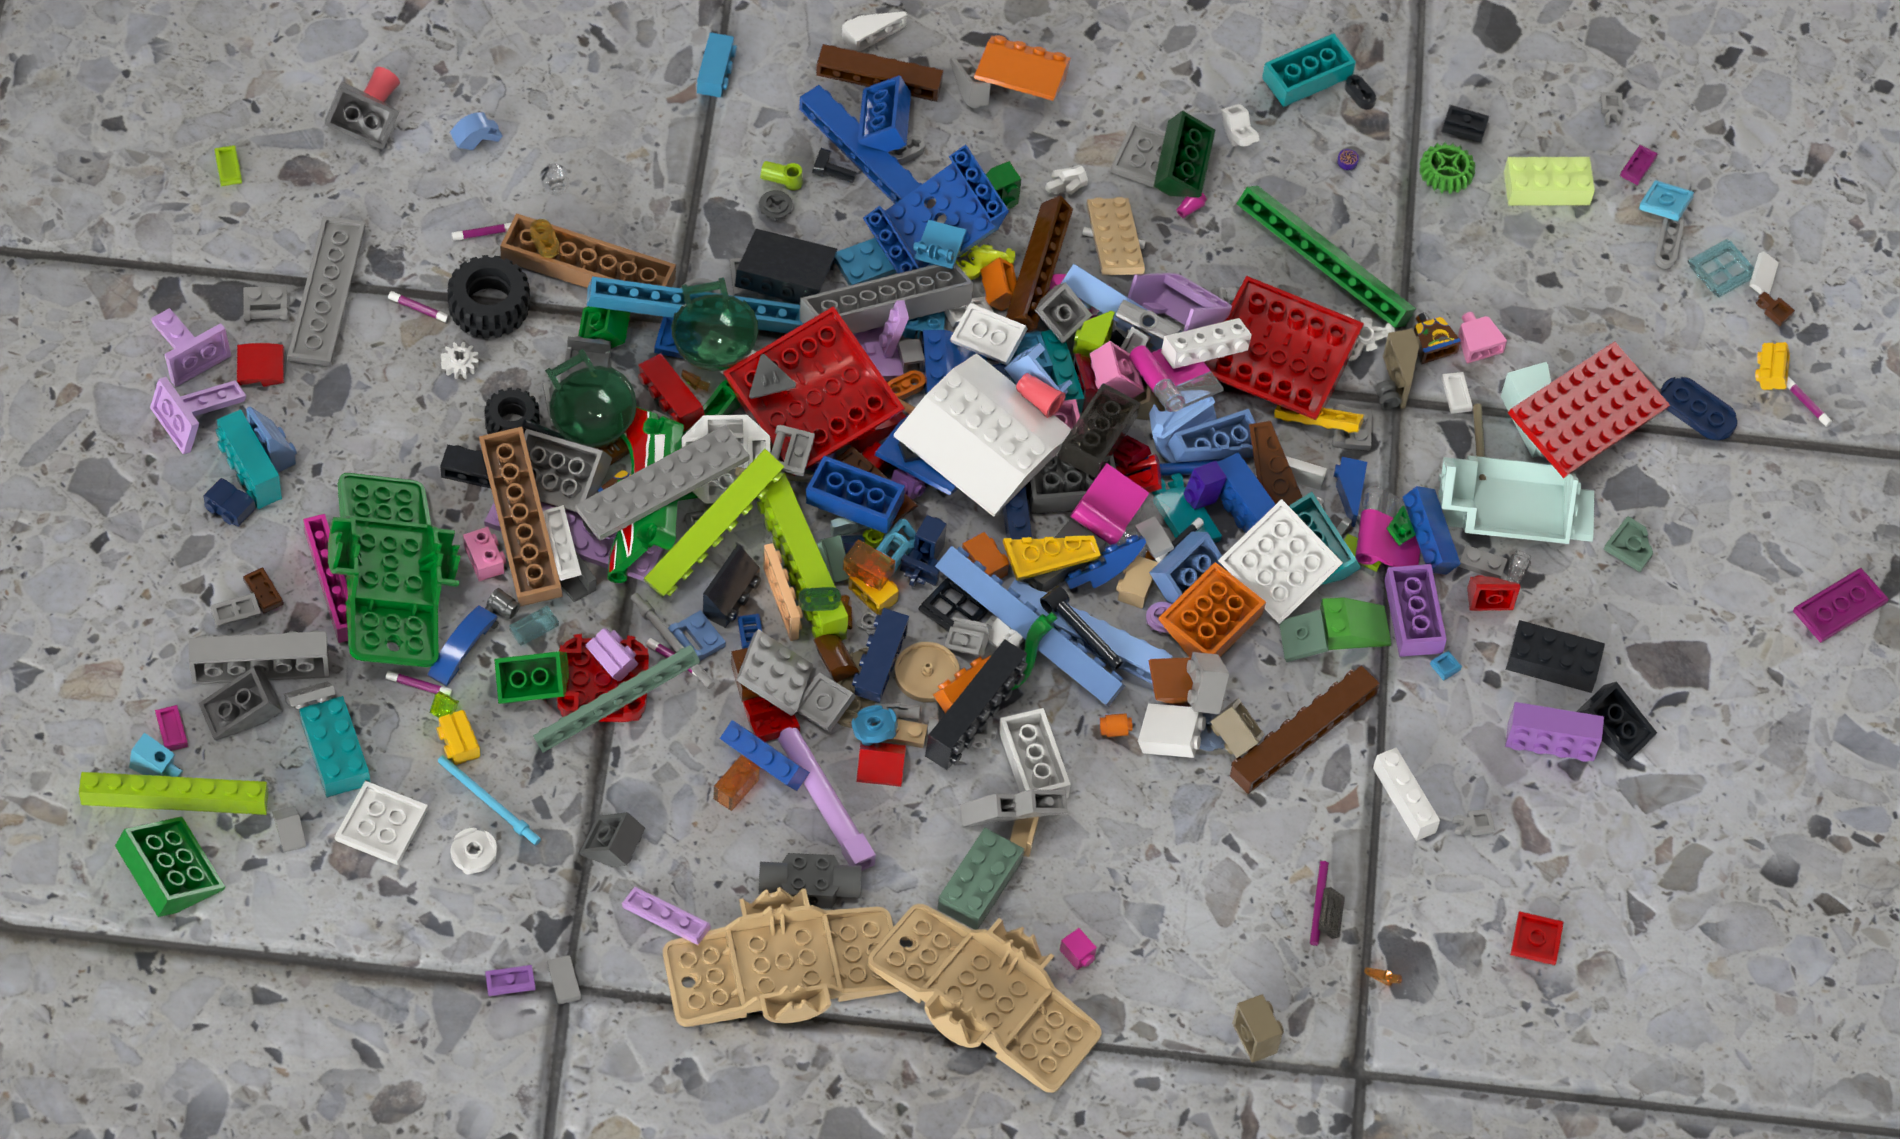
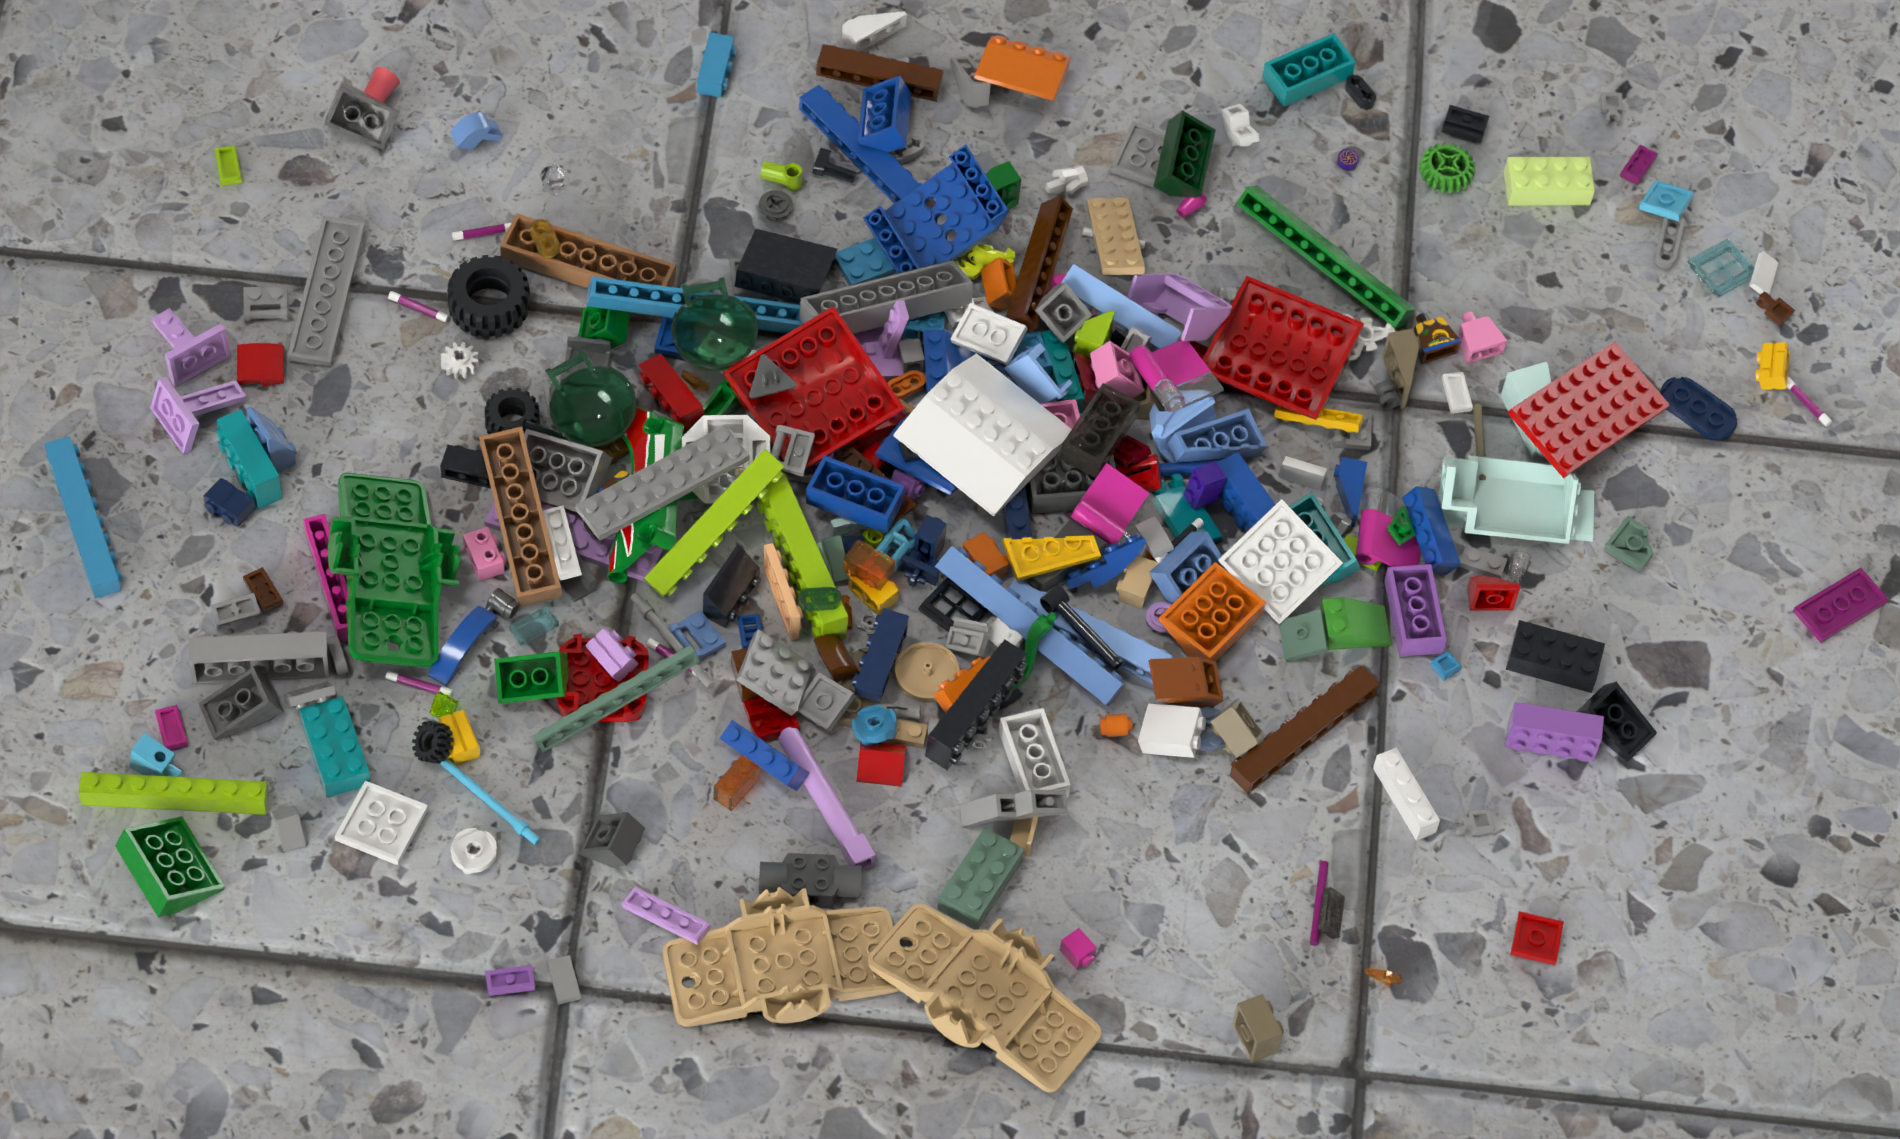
dark azure hinge [913,220,967,269] -> none
coral plant [1016,373,1066,418] -> none
light grey piece [1116,300,1182,340] -> none
white brick [1161,318,1252,369] -> none
light grey brick [1187,652,1229,714] -> none
reddish brown wing [1249,421,1303,506] -> none
none -> dark azure brick [44,436,123,598]
none -> light grey beam [327,635,348,676]
none -> black tyre [412,721,454,764]

